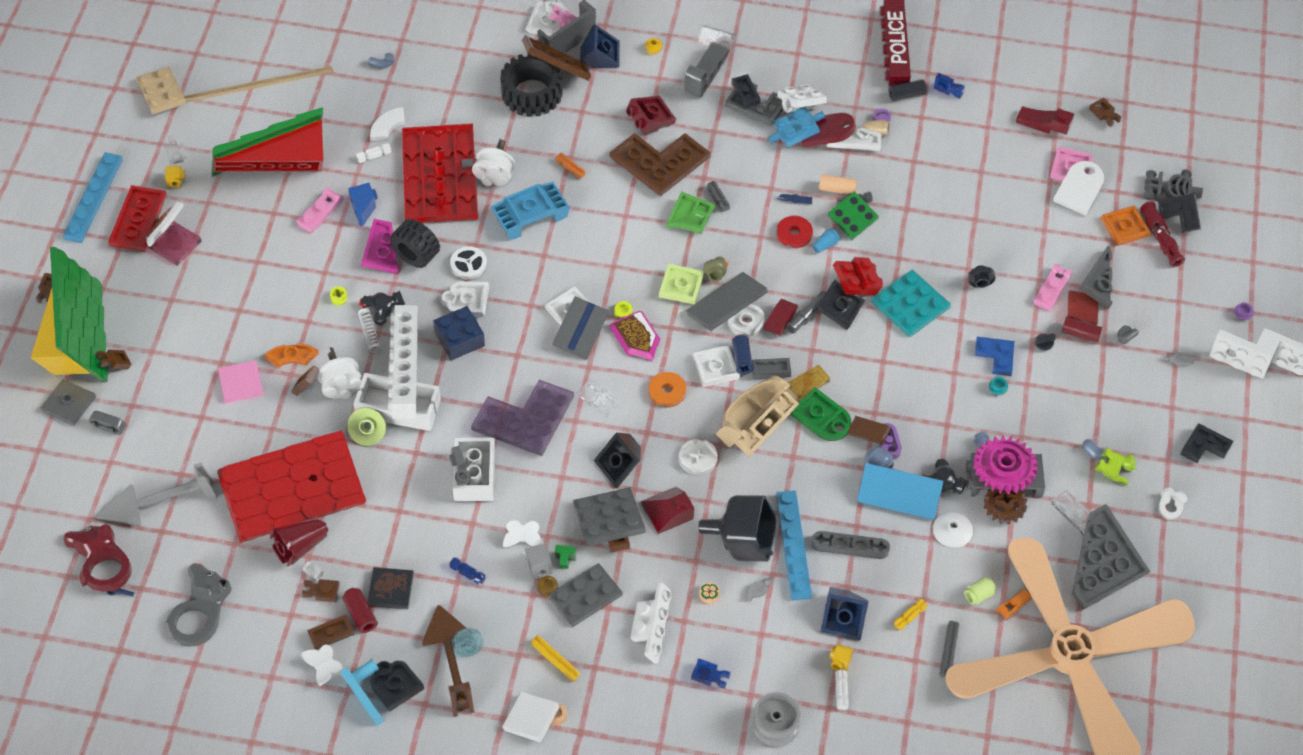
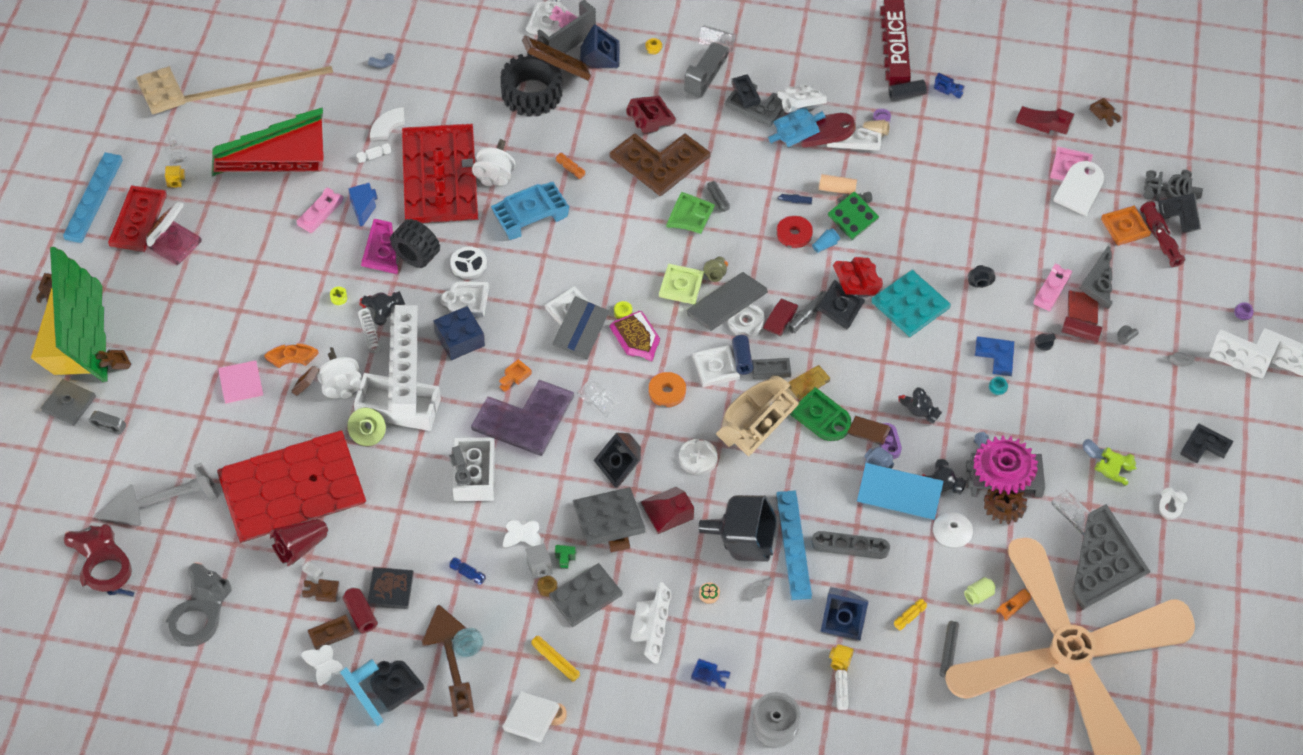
none -> orange plate [499,359,532,392]
none -> black animal [898,387,942,424]

